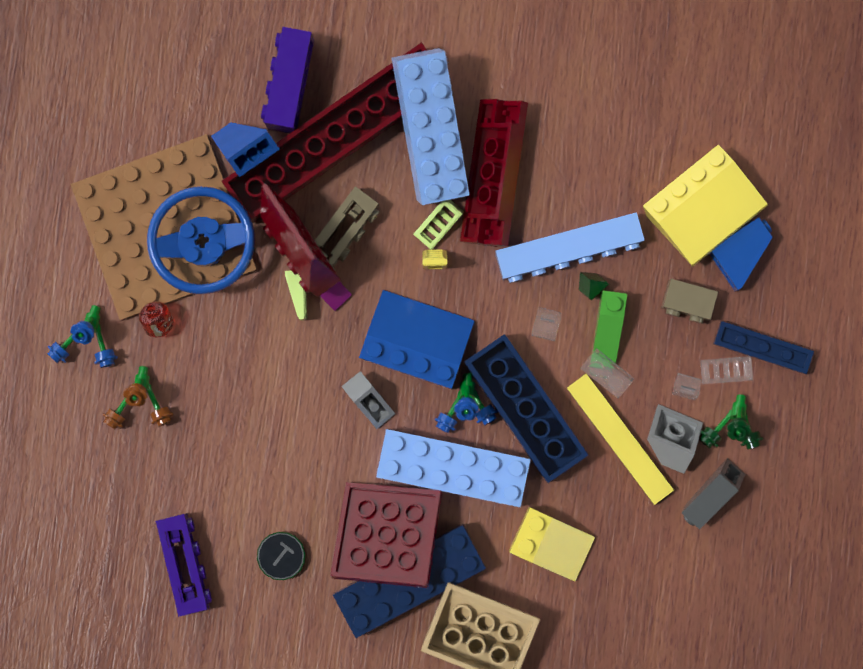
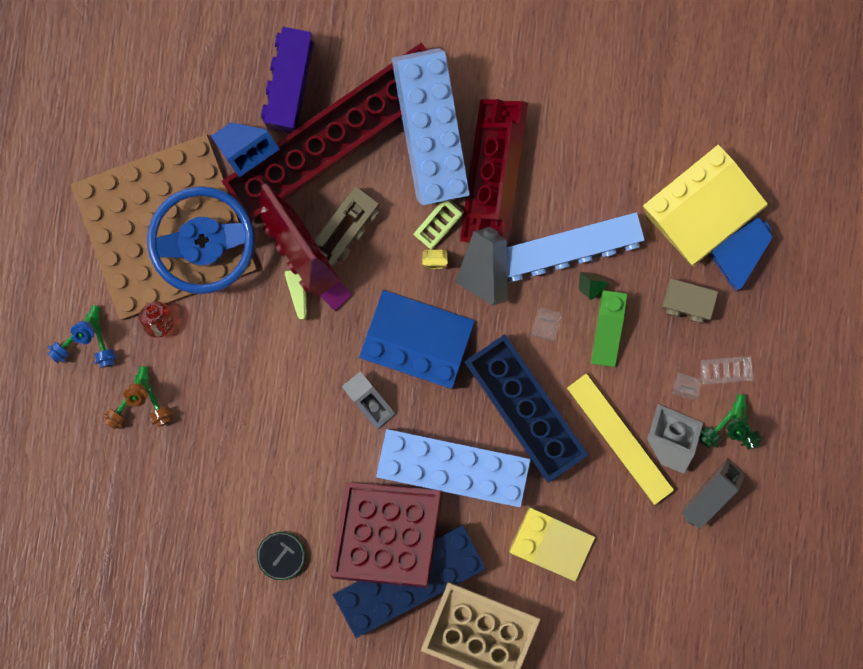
dark purple brick [156,513,212,617] -> none
blue plant [435,373,498,433] -> none
clear plate [580,348,634,398] -> none
dark blue plate [713,321,814,374] -> none
none -> dark grey slope [456,227,508,306]

